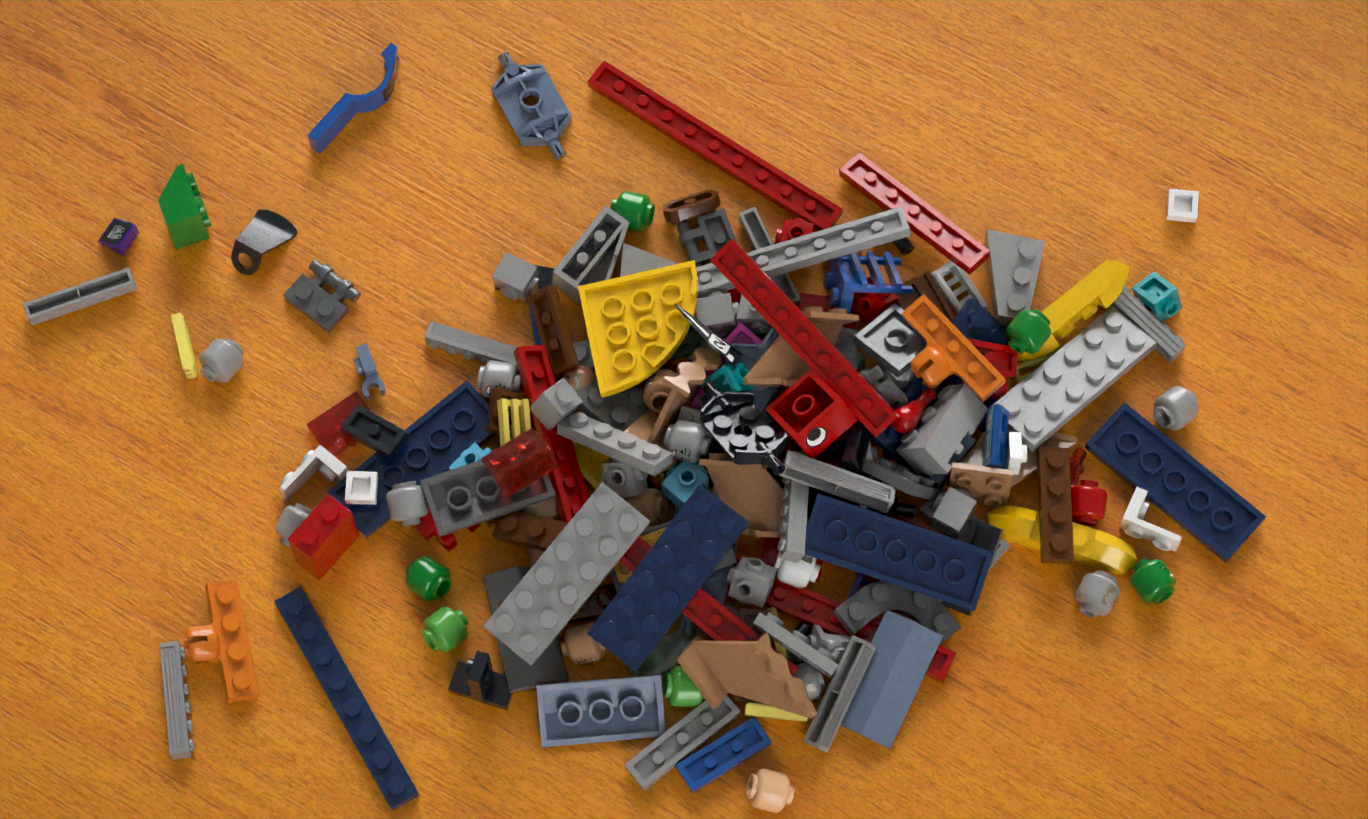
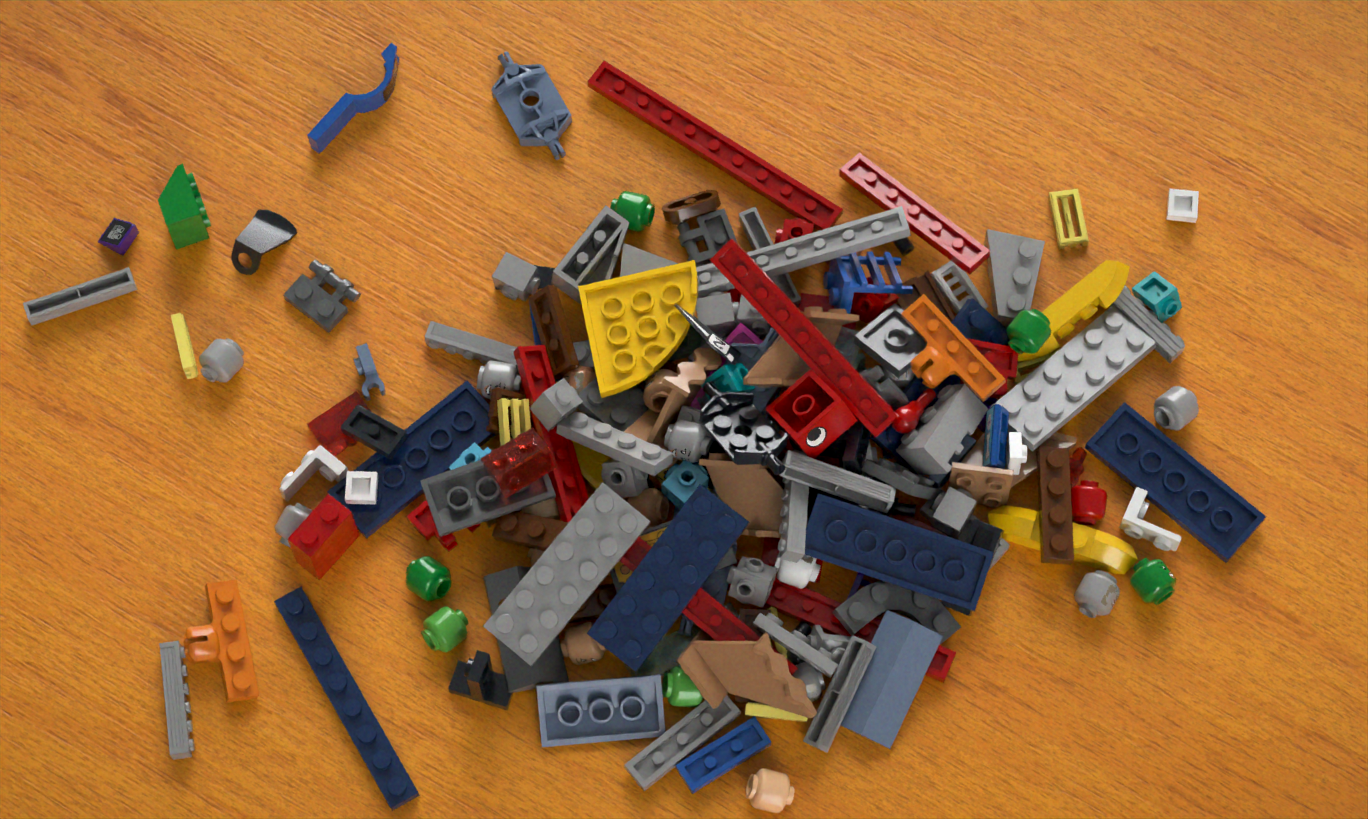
light grey head [386,481,429,527] -> none
none -> light yellow tile [1048,189,1089,249]

